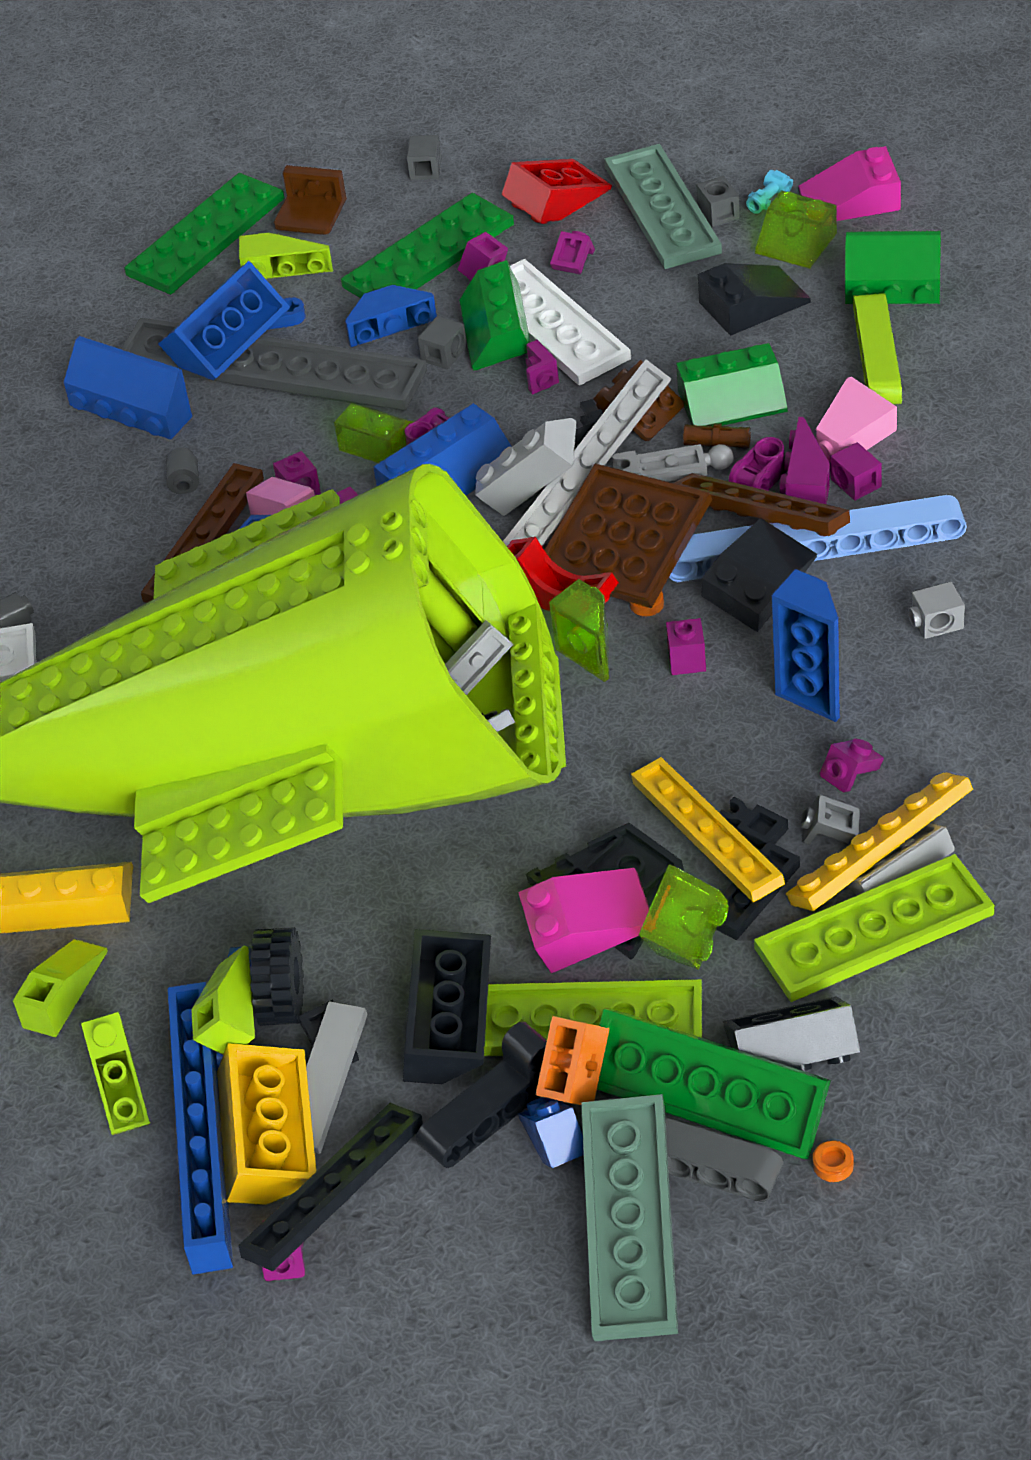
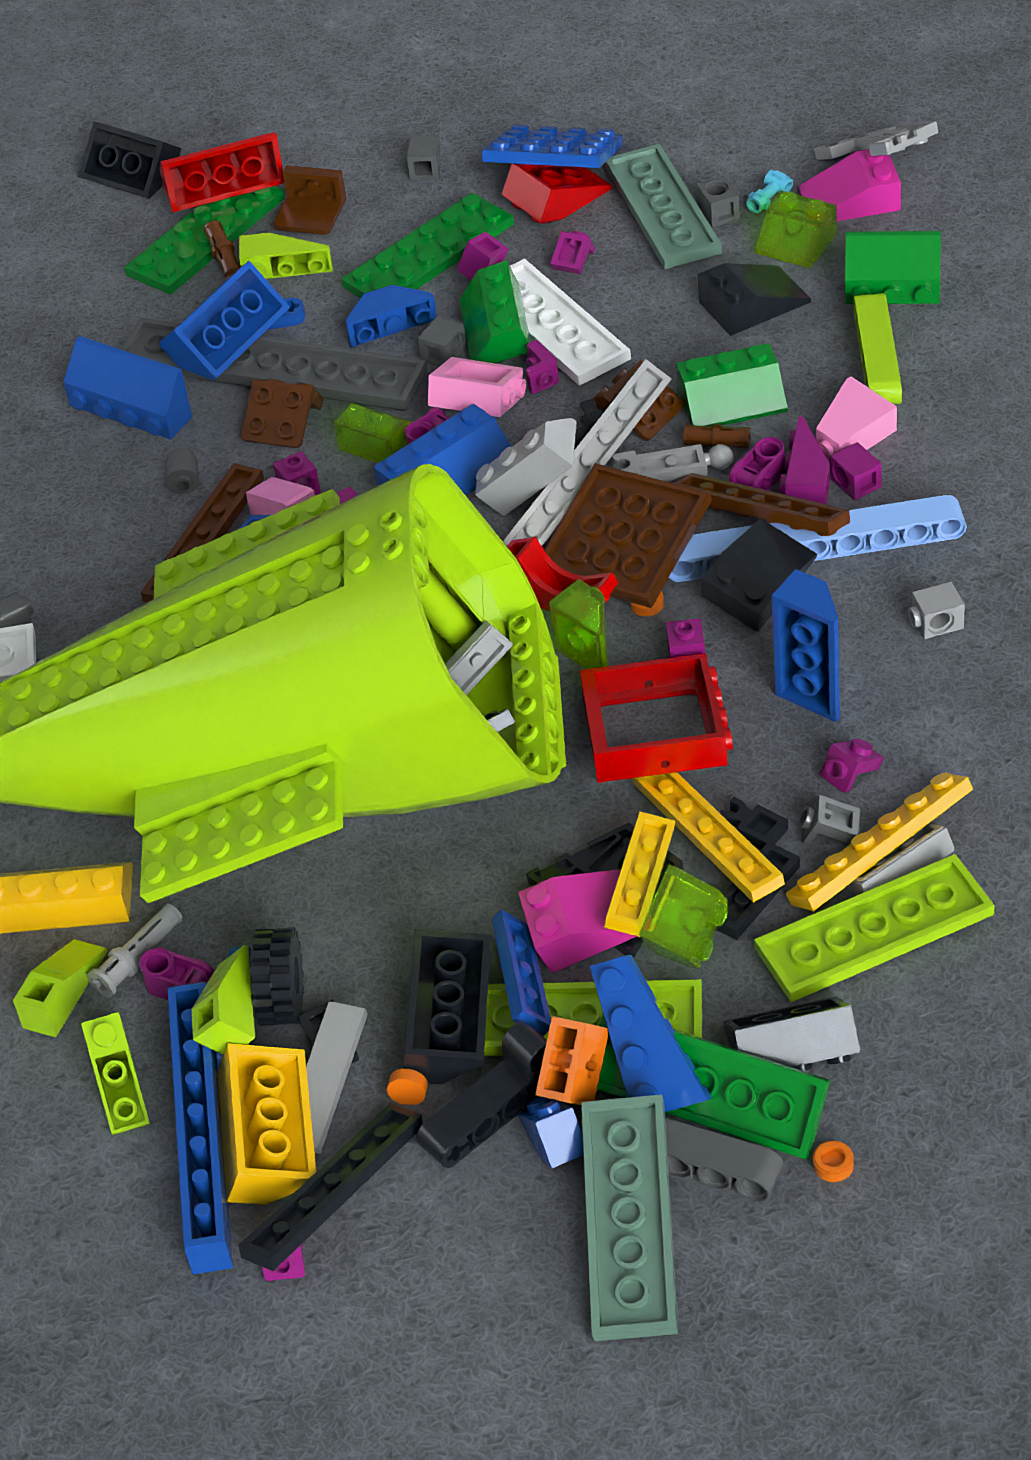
none -> black slope [78,121,182,199]
none -> light grey pin [87,903,182,998]
none -> magenta piece [140,948,215,1000]
none -> red slope [160,132,284,213]
none -> reddish brown pin [203,220,241,278]
none -> reddish brown bracket [241,378,324,448]
none -> orange tile [387,1069,428,1105]
none -> bright pink window [428,357,526,417]
none -> blue plate [482,125,623,168]
none -> blue plate [492,909,551,1036]
none -> red piece [580,653,733,783]
none -> blue wing [590,955,713,1112]
none -> yellow plate [604,812,676,937]
none -> light grey wing [814,121,939,160]

